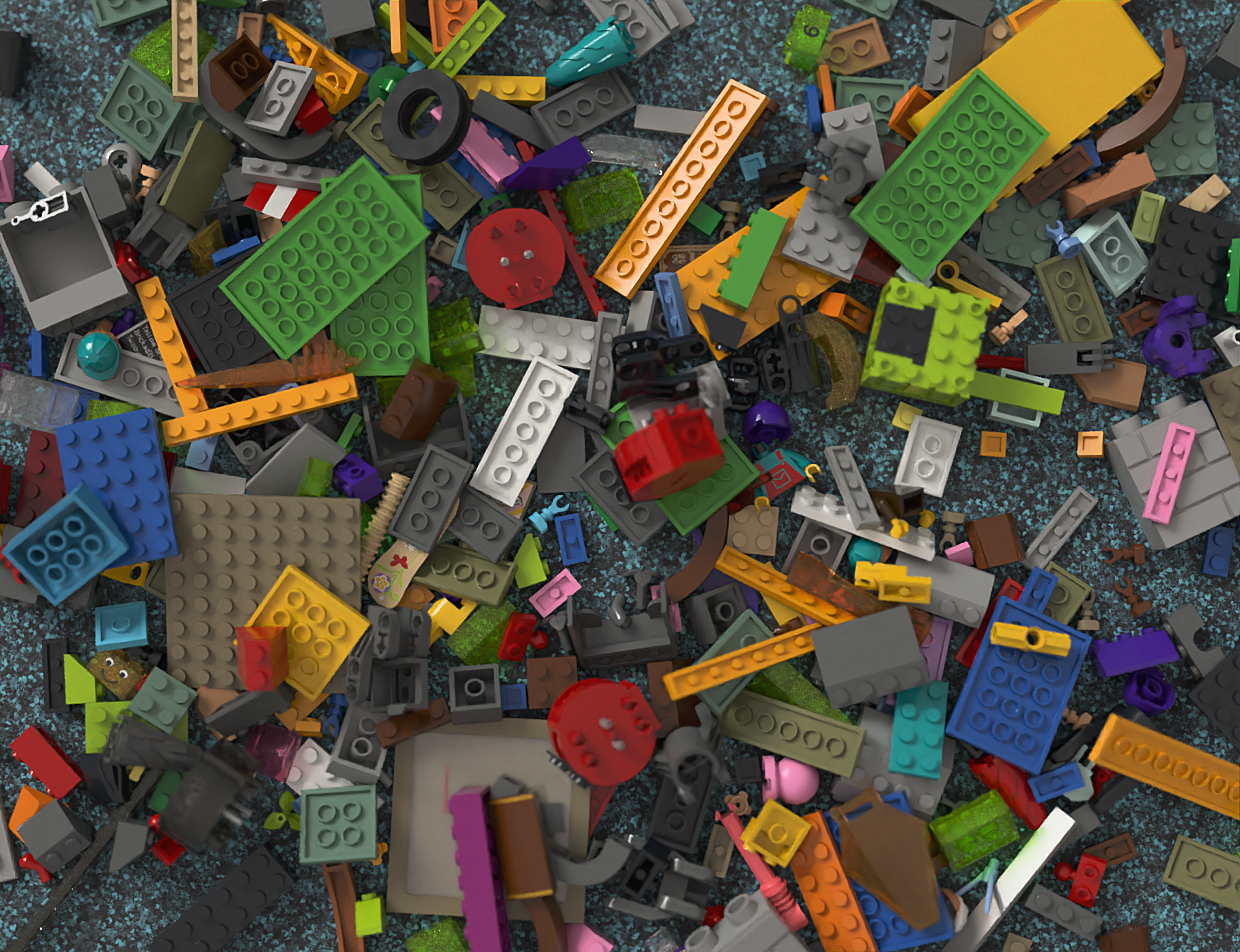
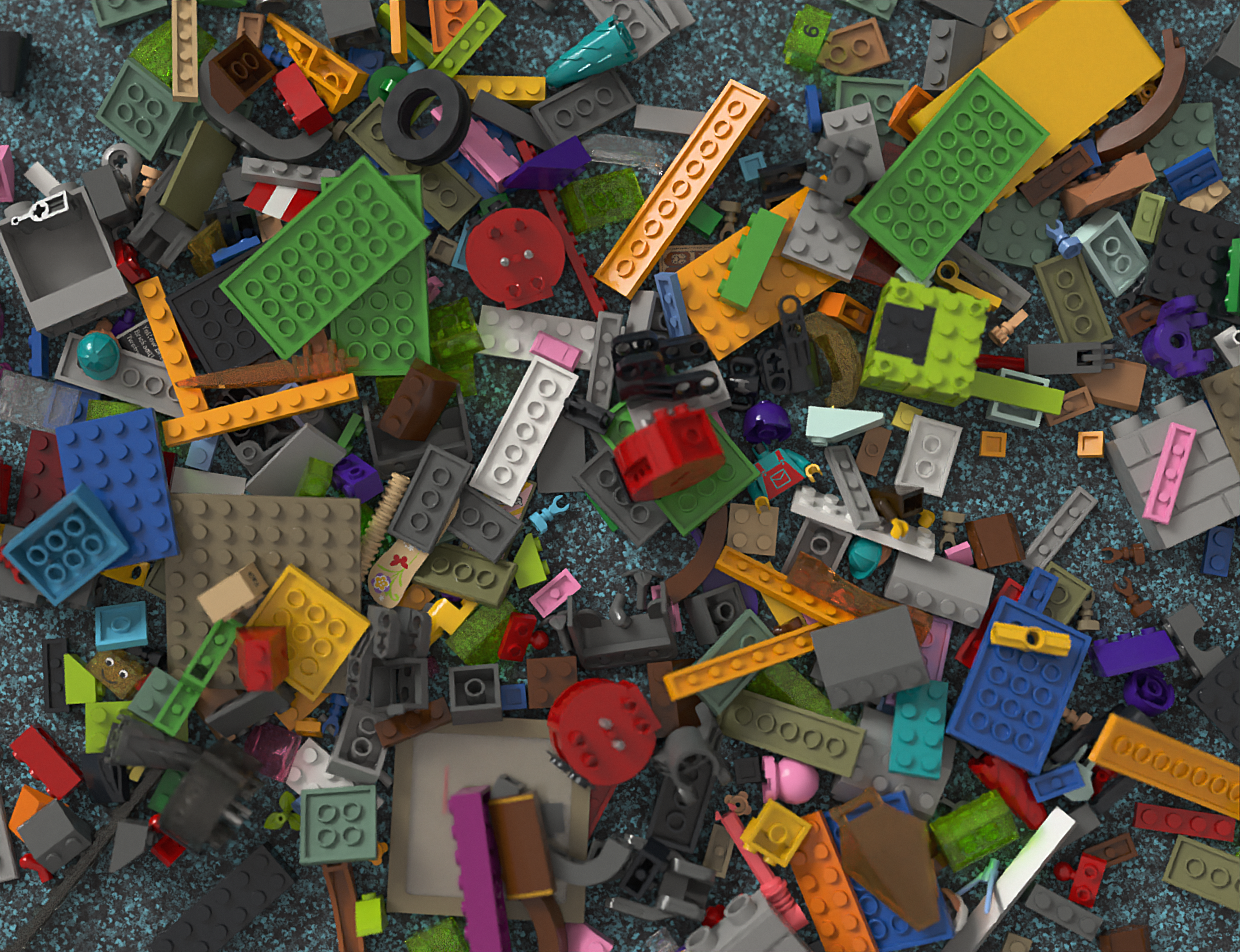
light grey plate [244,60,317,137] -> none
blue plate [554,513,588,566] -> none
light grey beam [697,365,727,441] -> none
black slope [698,303,747,354] -> none
clear red piece [727,471,773,515] -> none
orange tile [816,64,835,113] -> none
yellow plate [855,561,931,604] -> none
none -> bright green bracket [152,618,243,738]
none -> tan brick [197,562,269,623]
none -> clear pink plate [426,655,440,678]
none -> bright pink tile [529,330,583,373]
none -> light aqua slope [806,406,885,447]
none -> medium nougat plate [855,426,892,477]
none -> medium nougat plate [1043,386,1095,427]
none -> red plate [1132,802,1236,842]
none -> blue plate [1163,147,1224,202]

